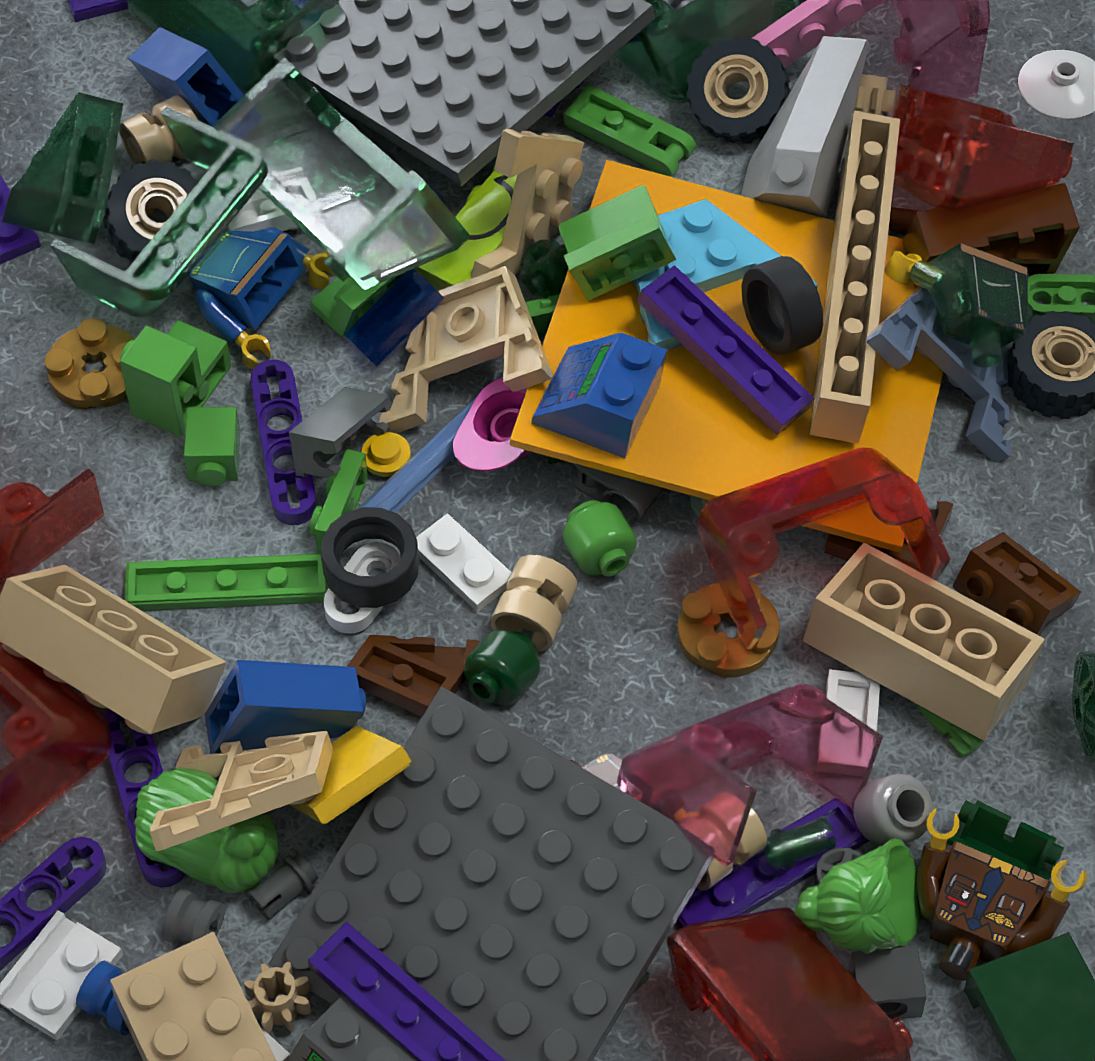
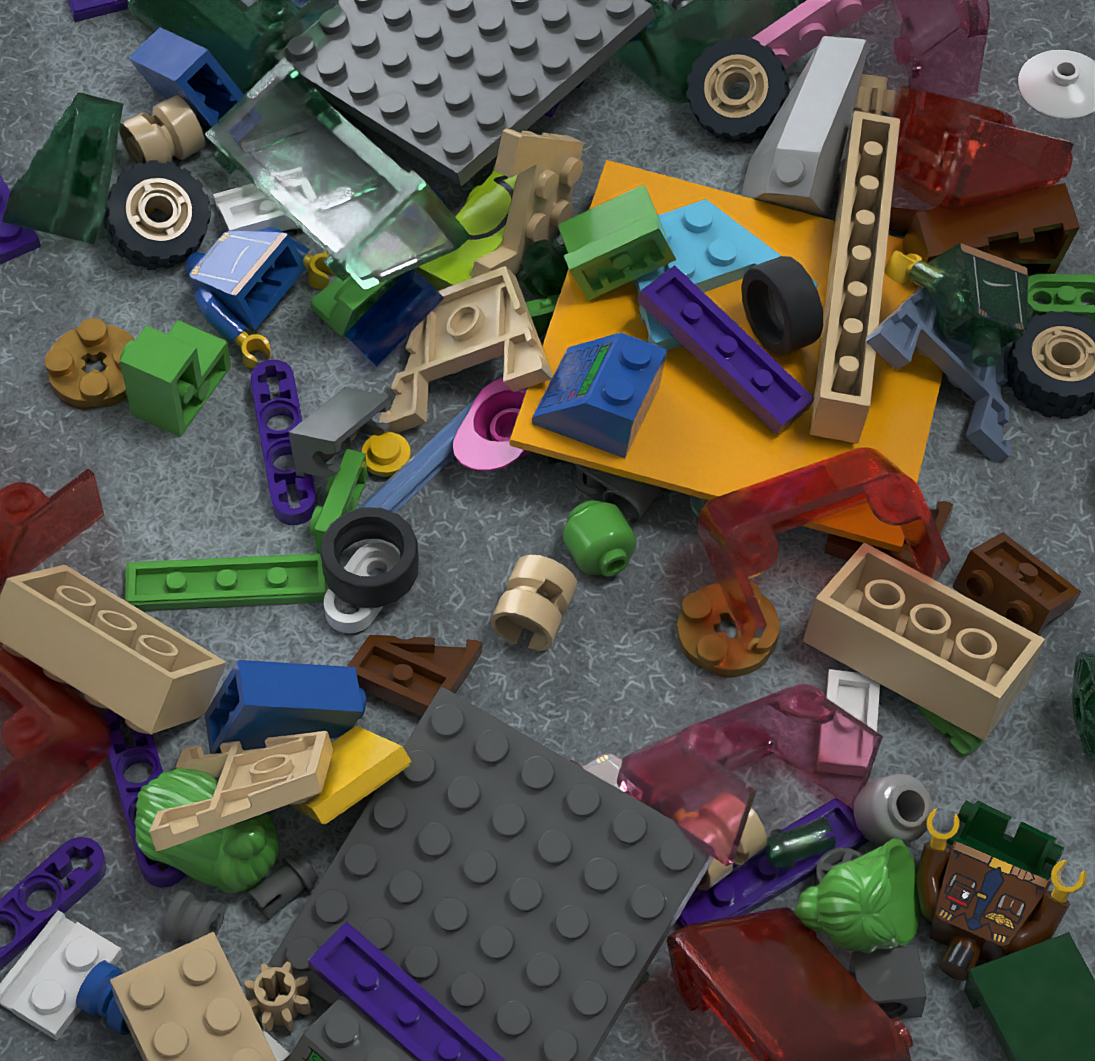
clear green windscreen [50,107,268,317] -> none
bright green brick [184,407,241,486] -> none
white plate [416,513,512,612] -> none
dark green head [464,630,540,706] -> none
bright green plate [563,84,696,177] -> none

